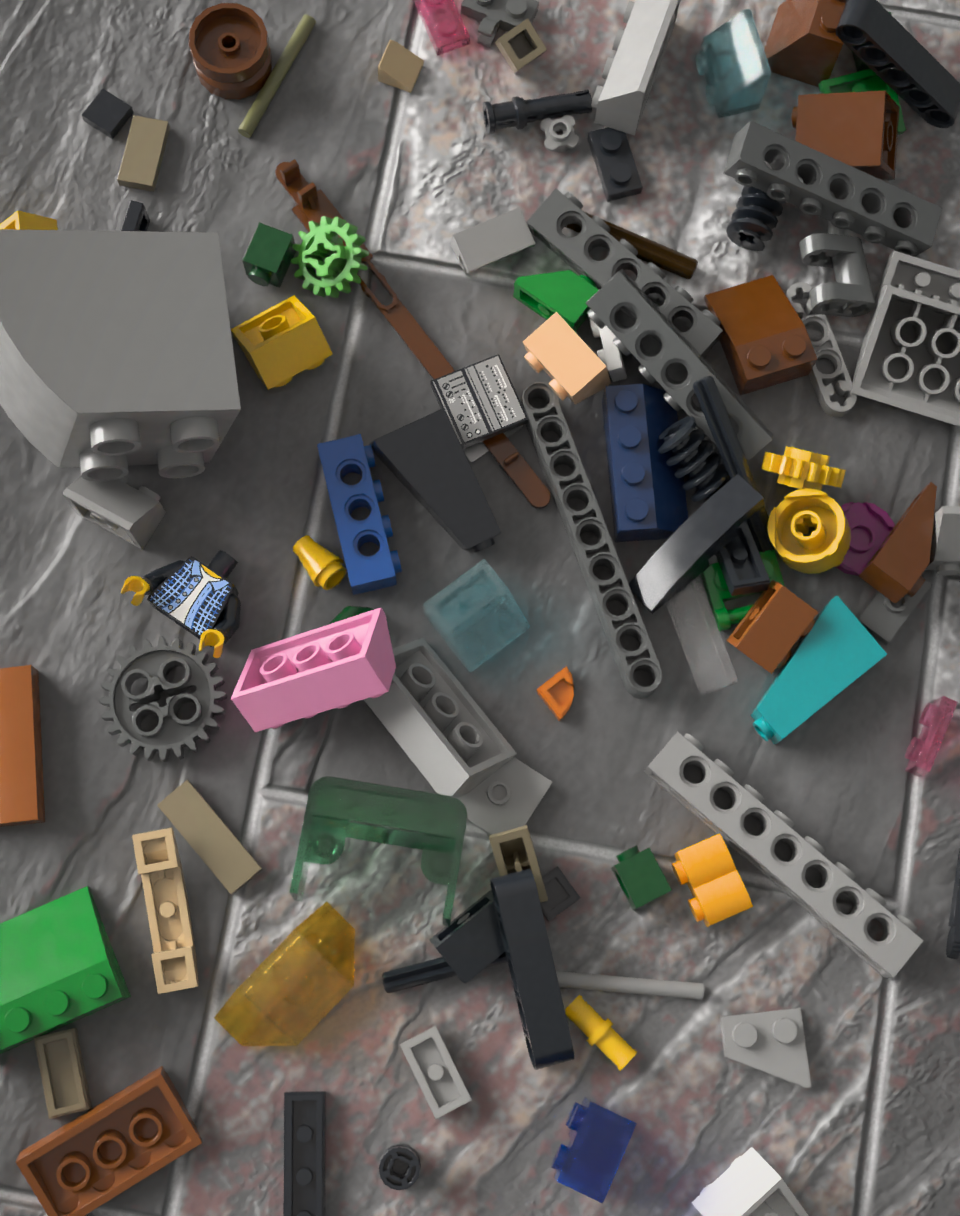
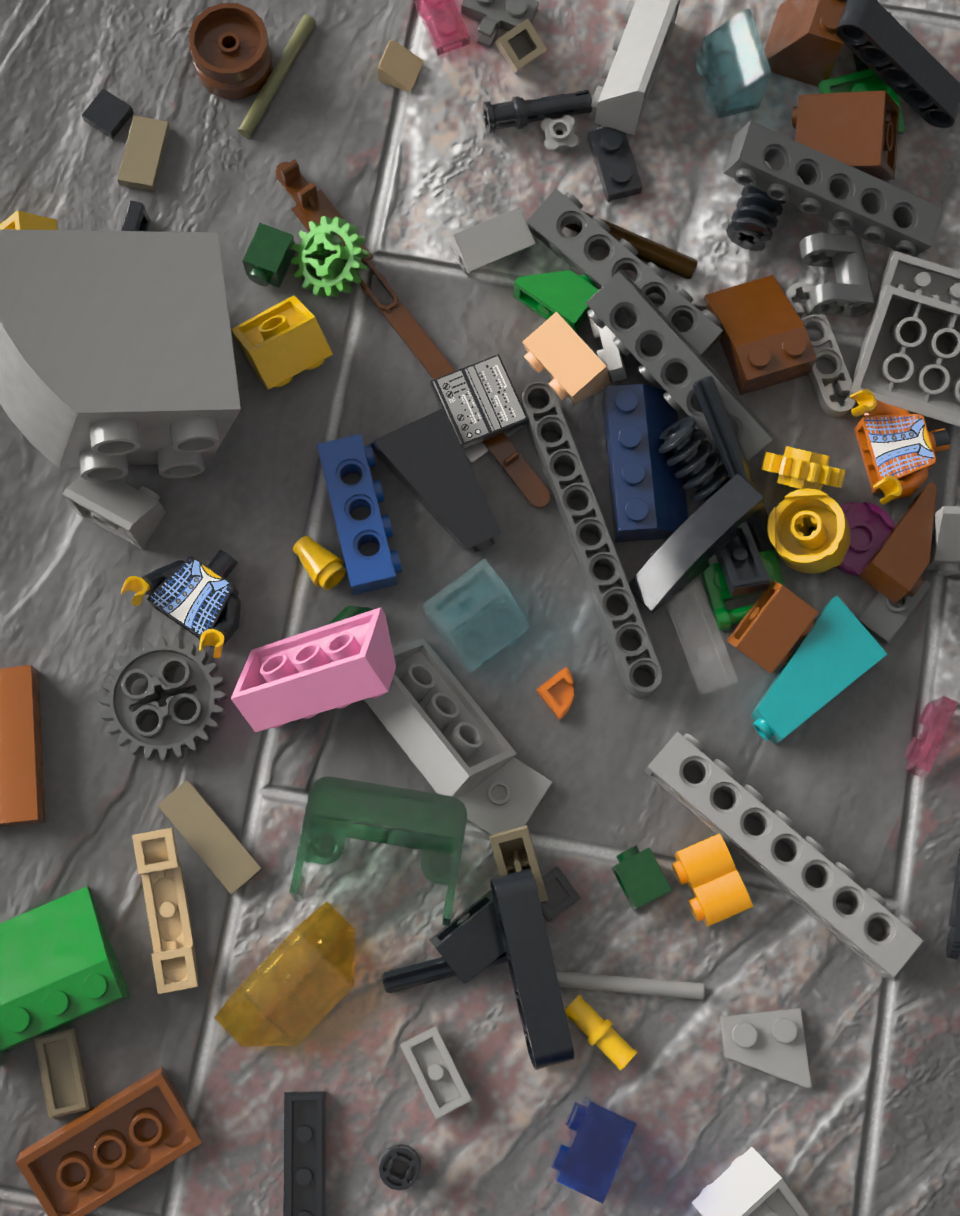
none -> torso [850,389,950,505]

